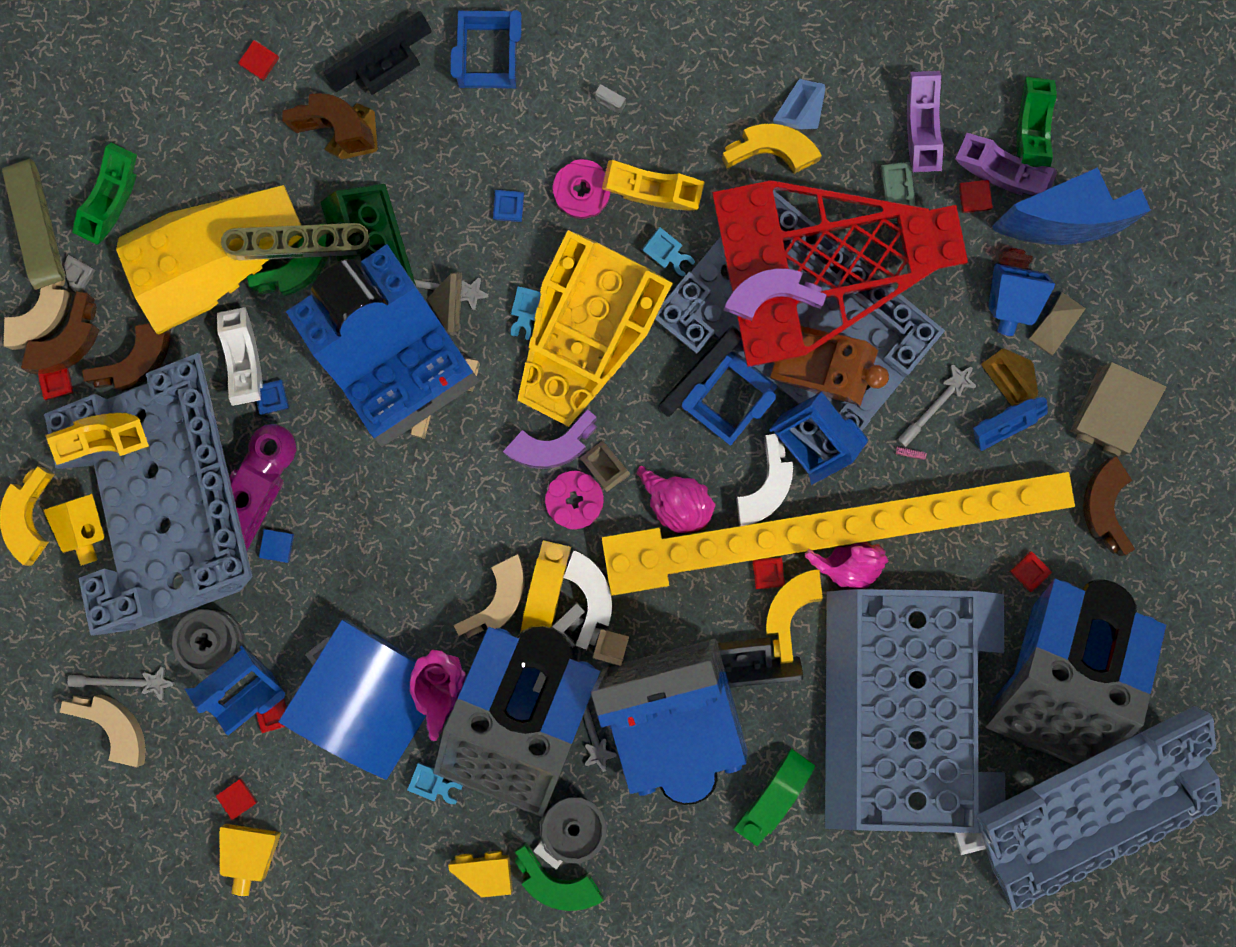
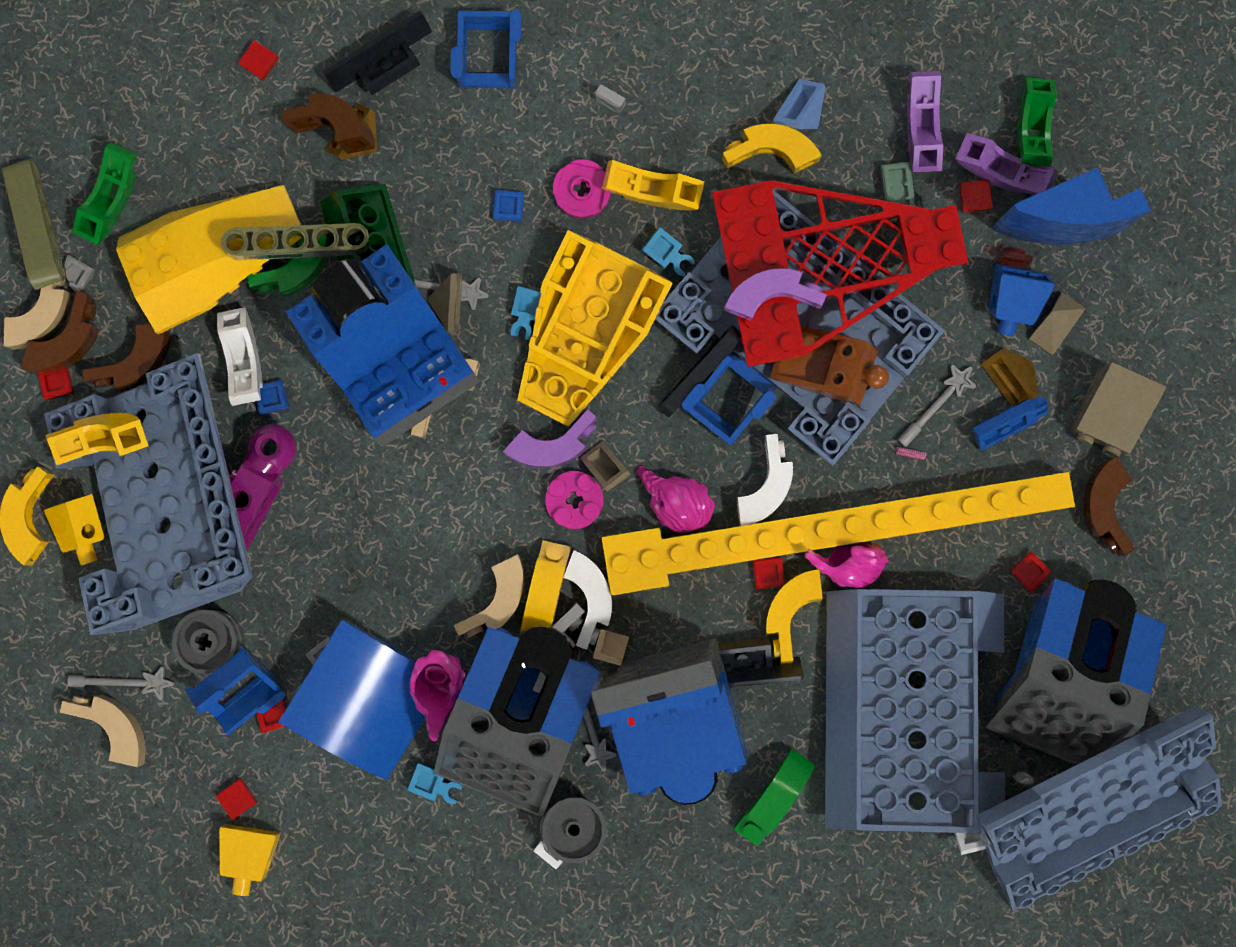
blue tile [259,529,294,563] -> none
yellow slope [448,851,513,897] -> none
green arch [514,842,604,911] -> none
blue piece [769,391,868,485] -> none

